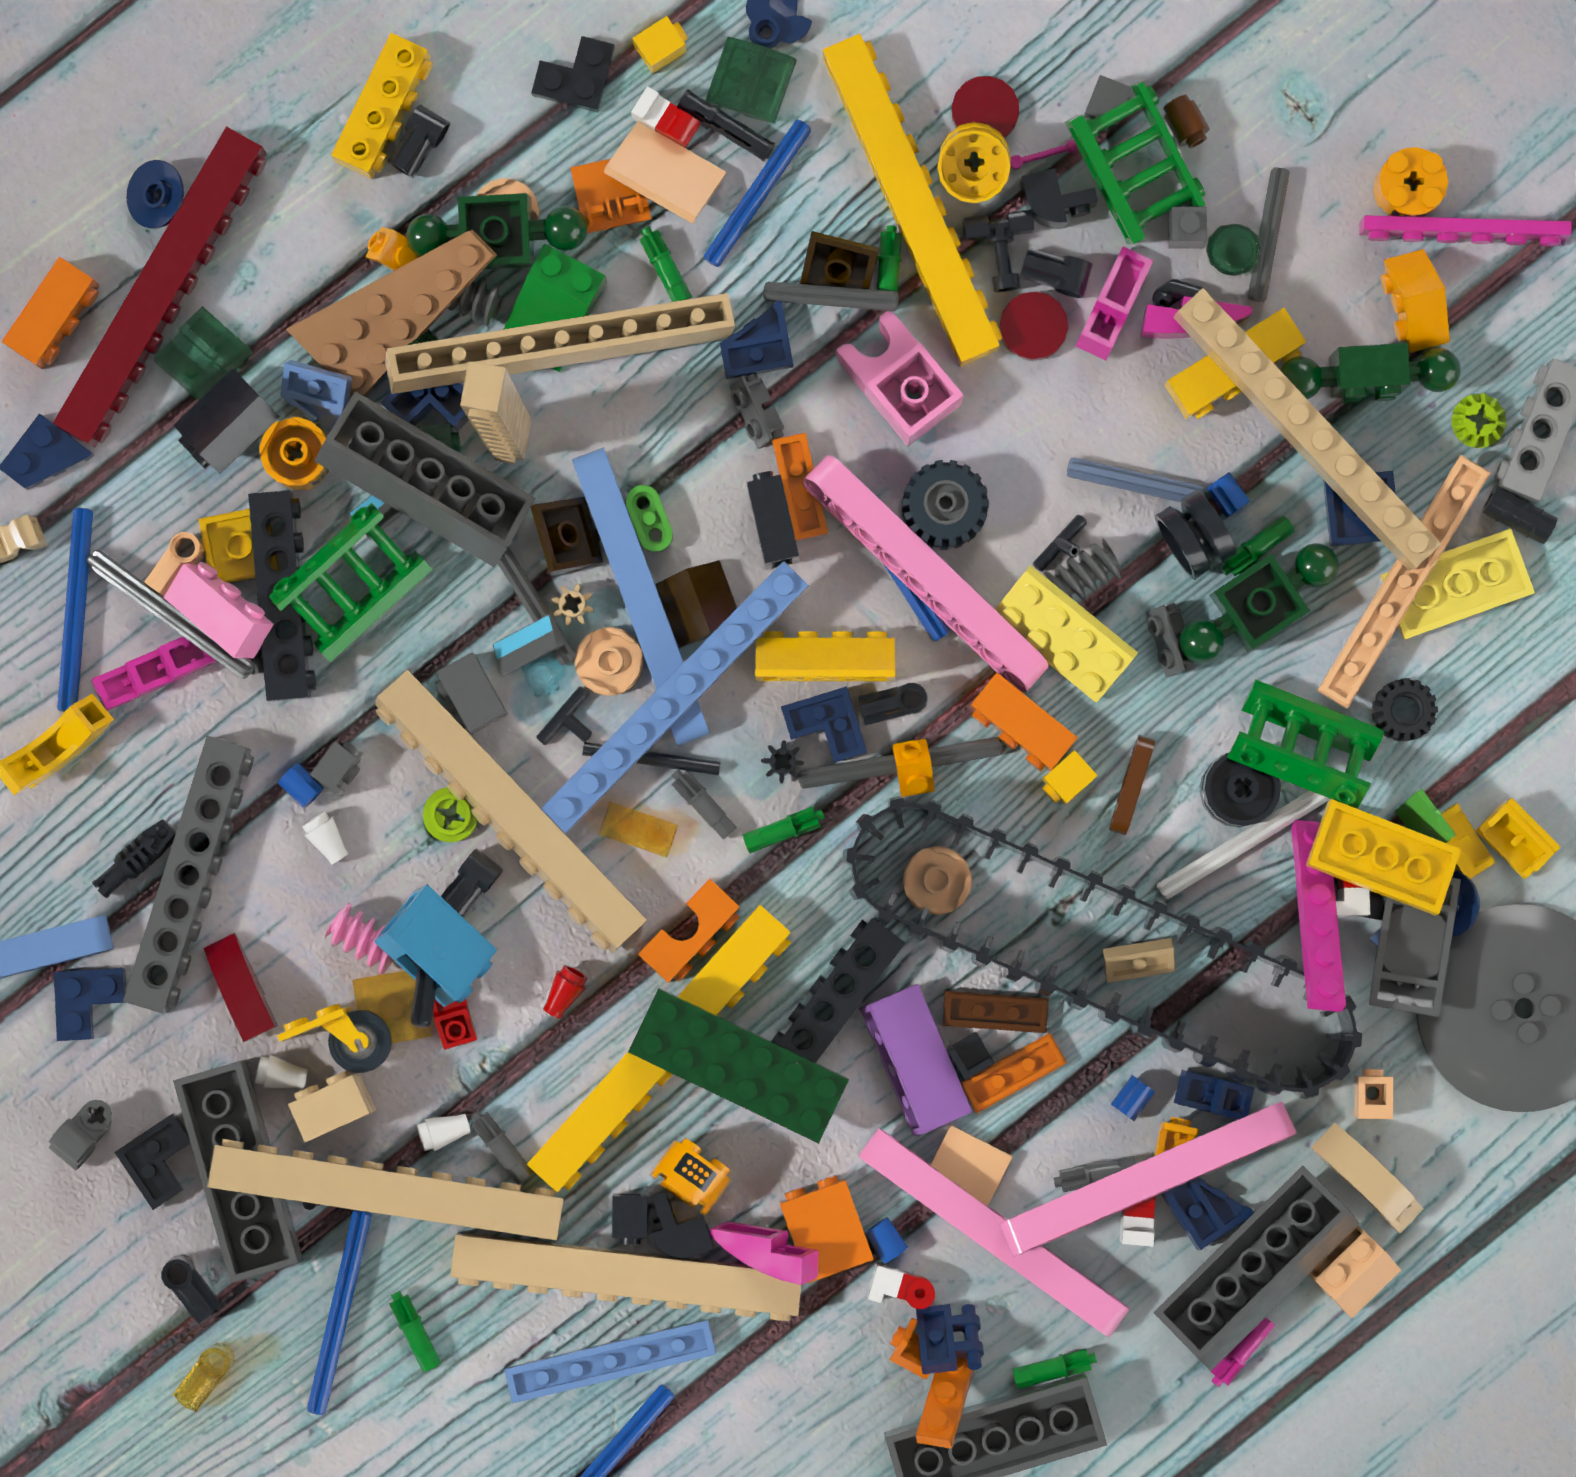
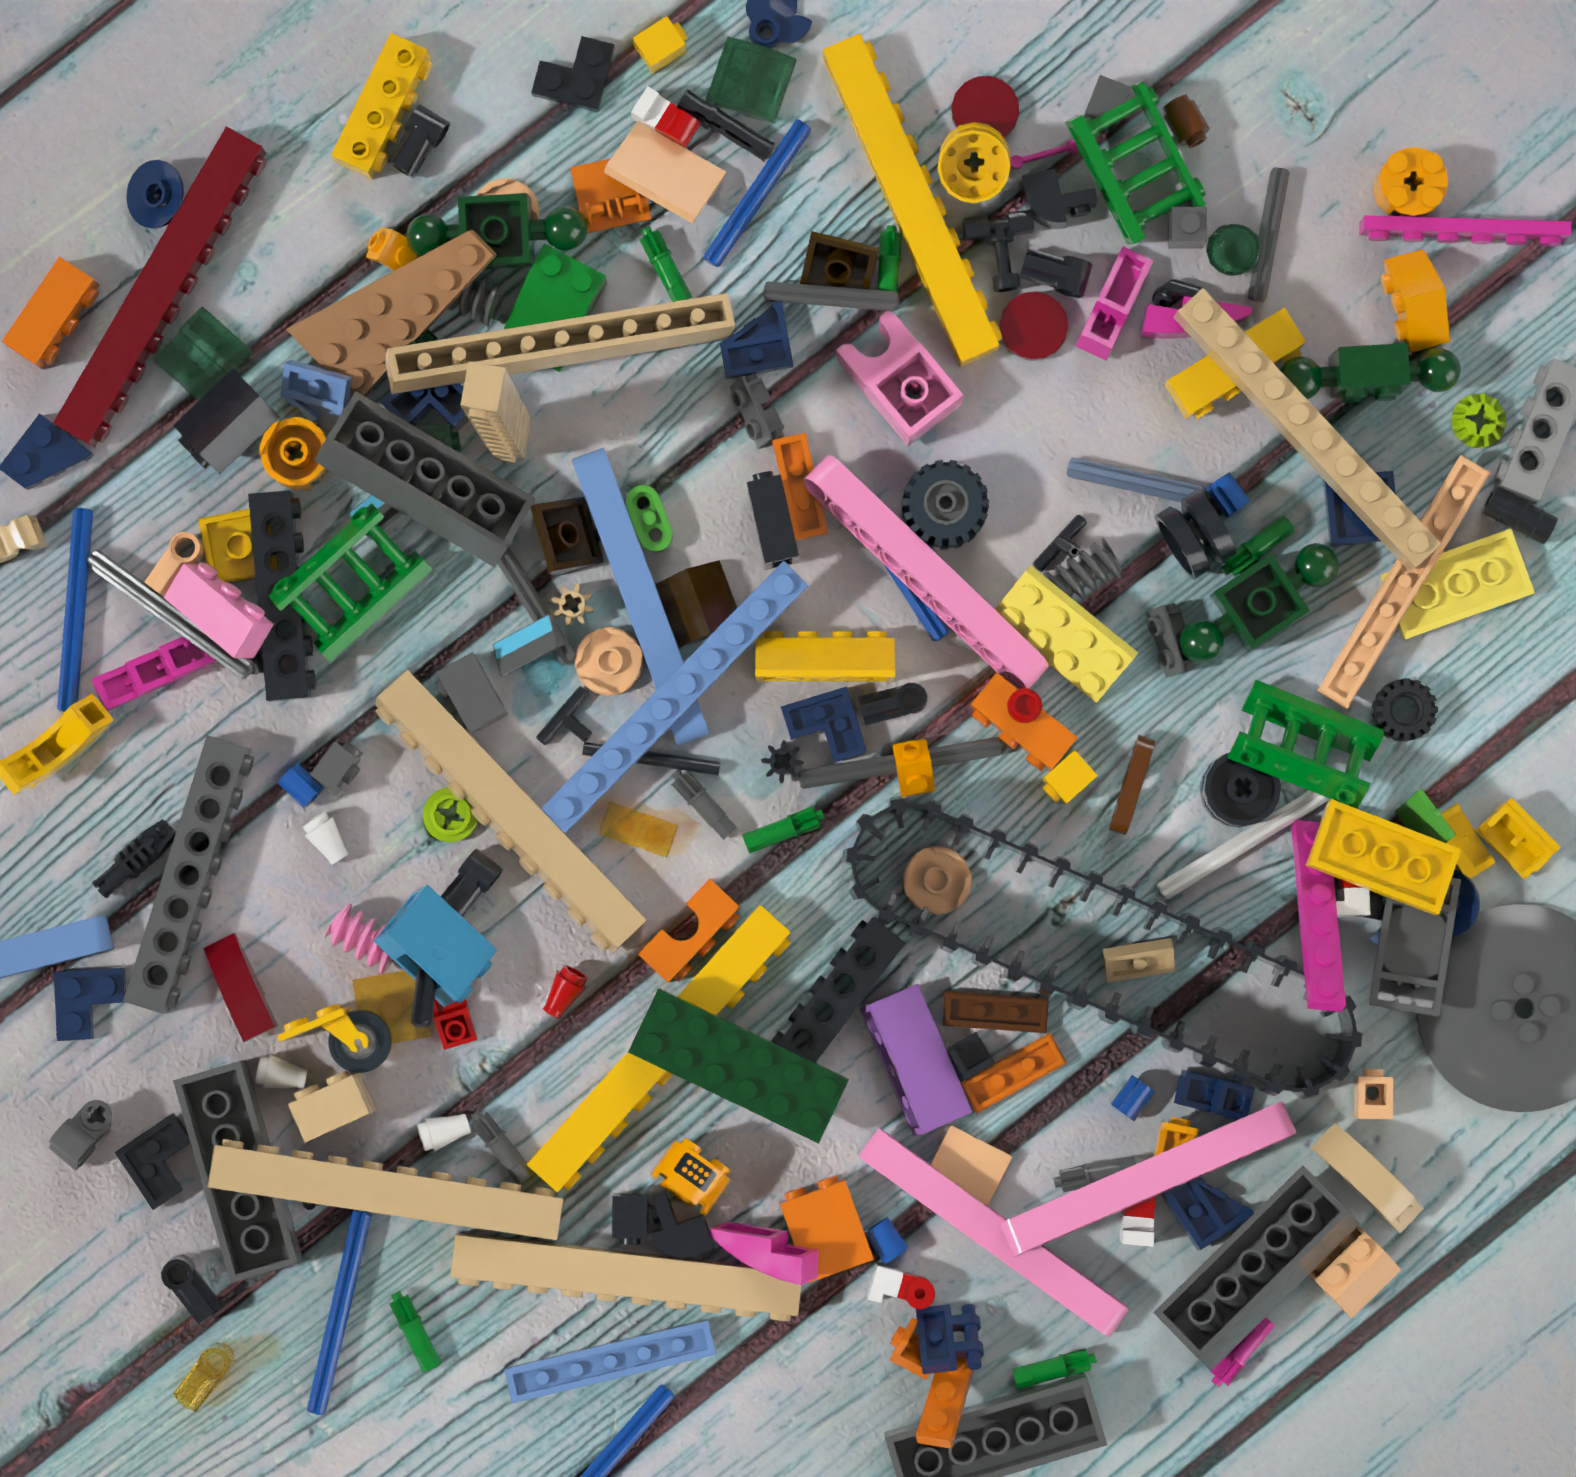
none -> red plate [1007,688,1042,723]

